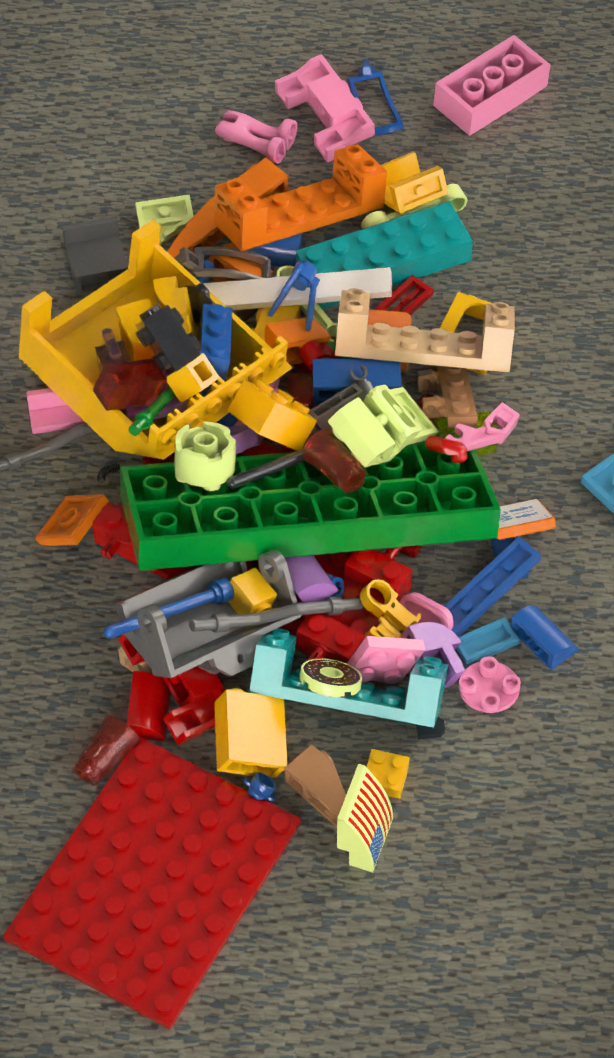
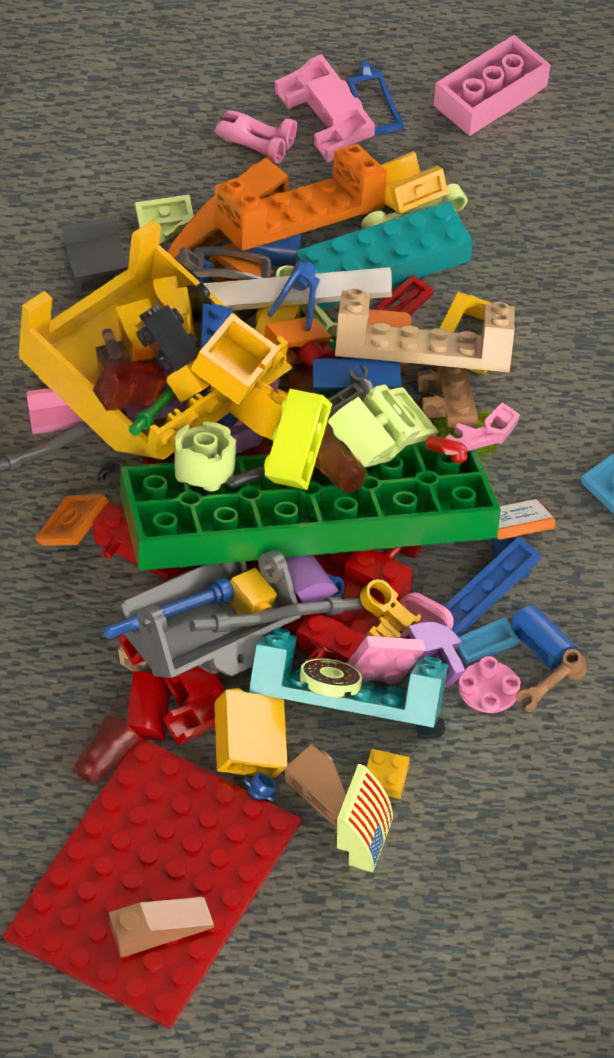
none -> medium nougat slope [109,897,214,958]
none -> yellow piece [190,313,280,405]
none -> neon yellow brick [264,389,332,490]
none -> medium nougat brick [516,649,587,712]

